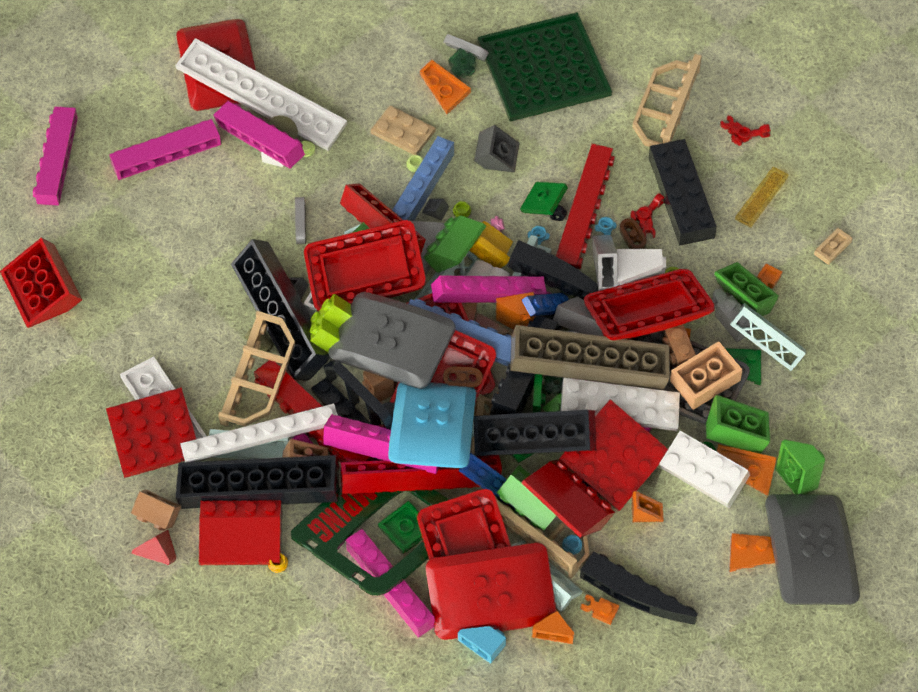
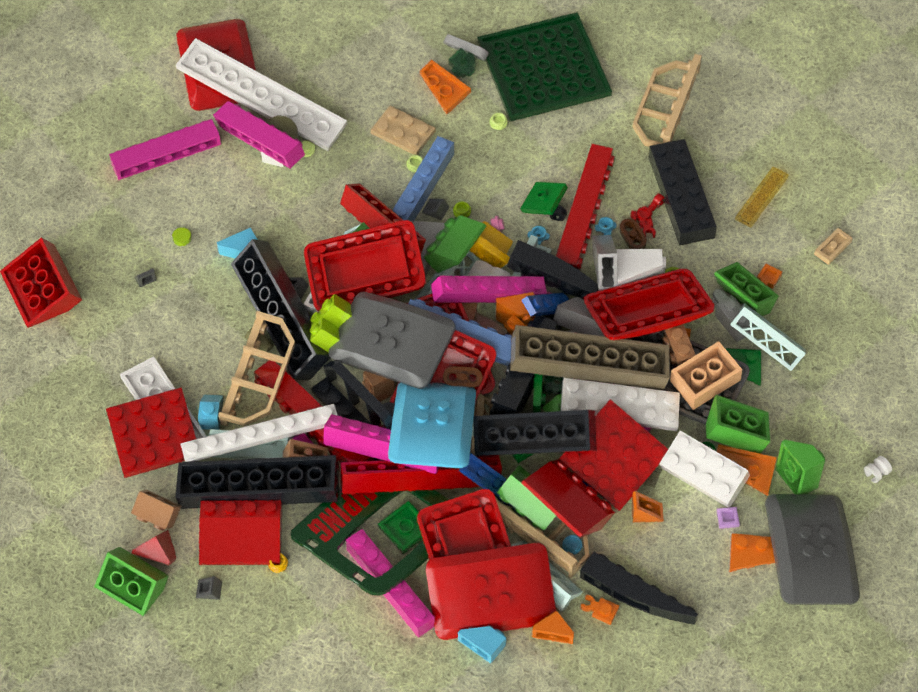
dark pink brick [33,106,78,206] -> none
light grey beam [295,197,306,244] -> none
dark grey slope [474,125,520,173] -> none
red piece [720,115,771,146] -> none
none -> bright green slope [94,547,169,616]
none -> dark grey slope [134,268,157,287]
none -> lime tile [172,227,191,246]
none -> dark grey slope [196,576,222,600]
none -> medium azure slope [198,395,224,430]
none -> medium azure slope [217,228,258,258]
none -> yellowish green plate [490,113,508,130]
none -> orange plate [503,314,526,336]
none -> lavender tile [716,507,740,529]
none -> white wheel [864,456,892,483]

